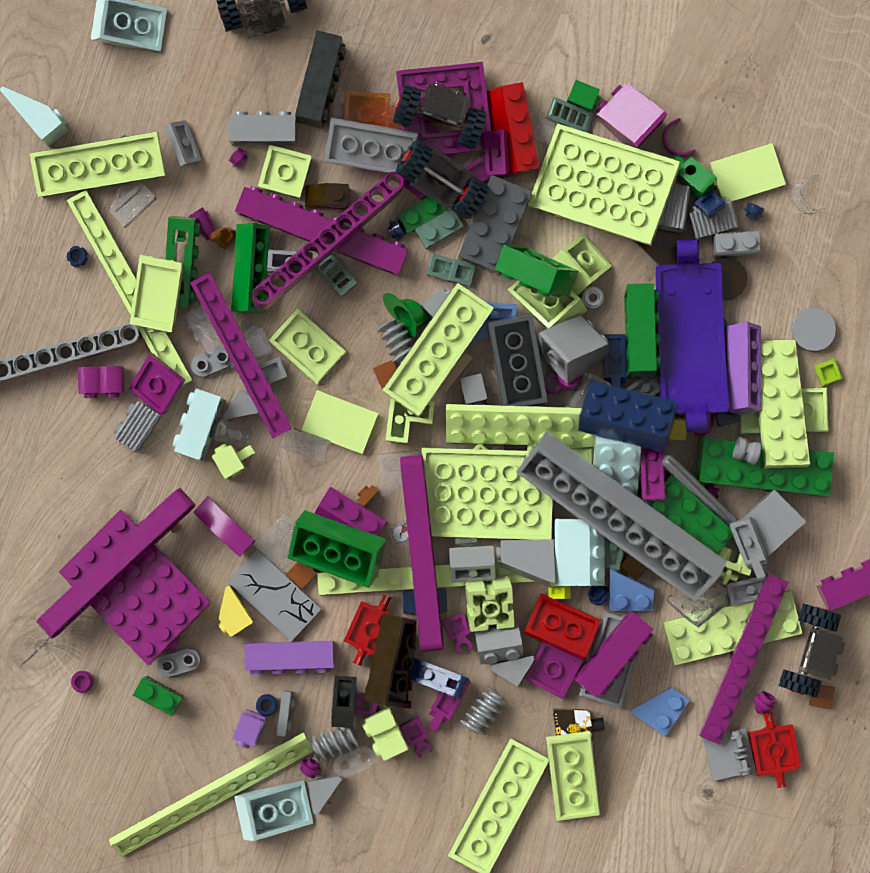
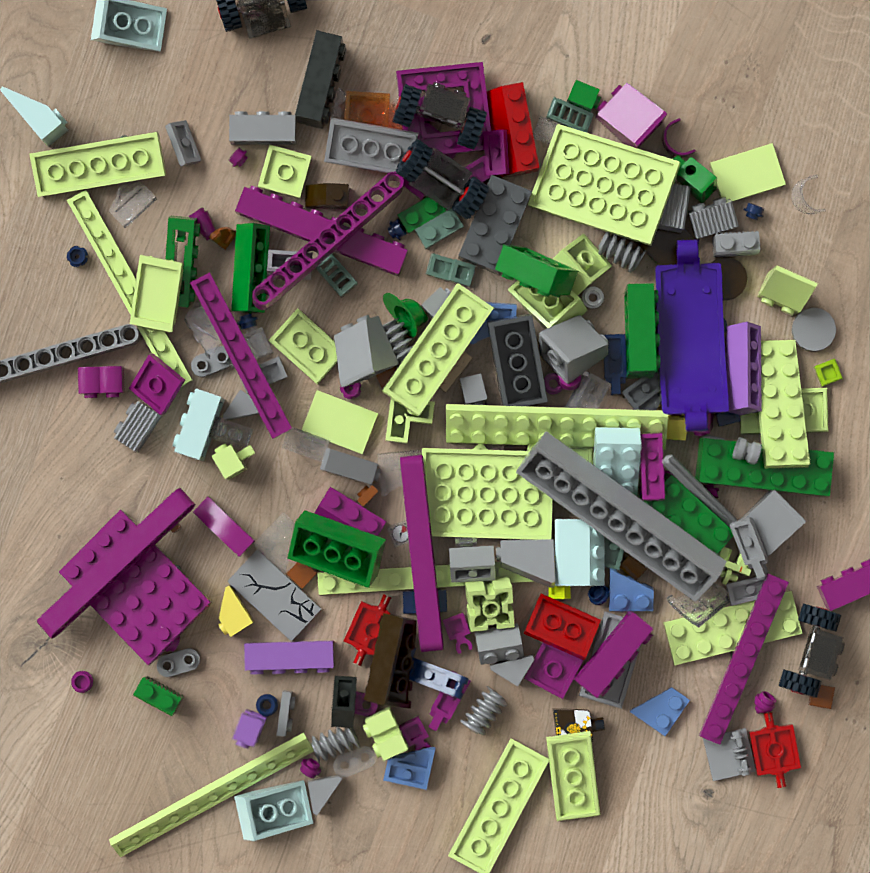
dark blue brick [578,381,678,453] -> none
dark blue tile [694,190,726,220] -> none
none -> dark blue plate [236,313,258,330]
none -> light grey slope [320,448,381,485]
none -> light grey slope [334,315,399,387]
none -> magenta plate [340,382,361,399]
none -> medium blue wing [383,747,436,790]
none -> light grey piece [598,232,646,273]
none -> yellowish green slope [757,266,818,316]

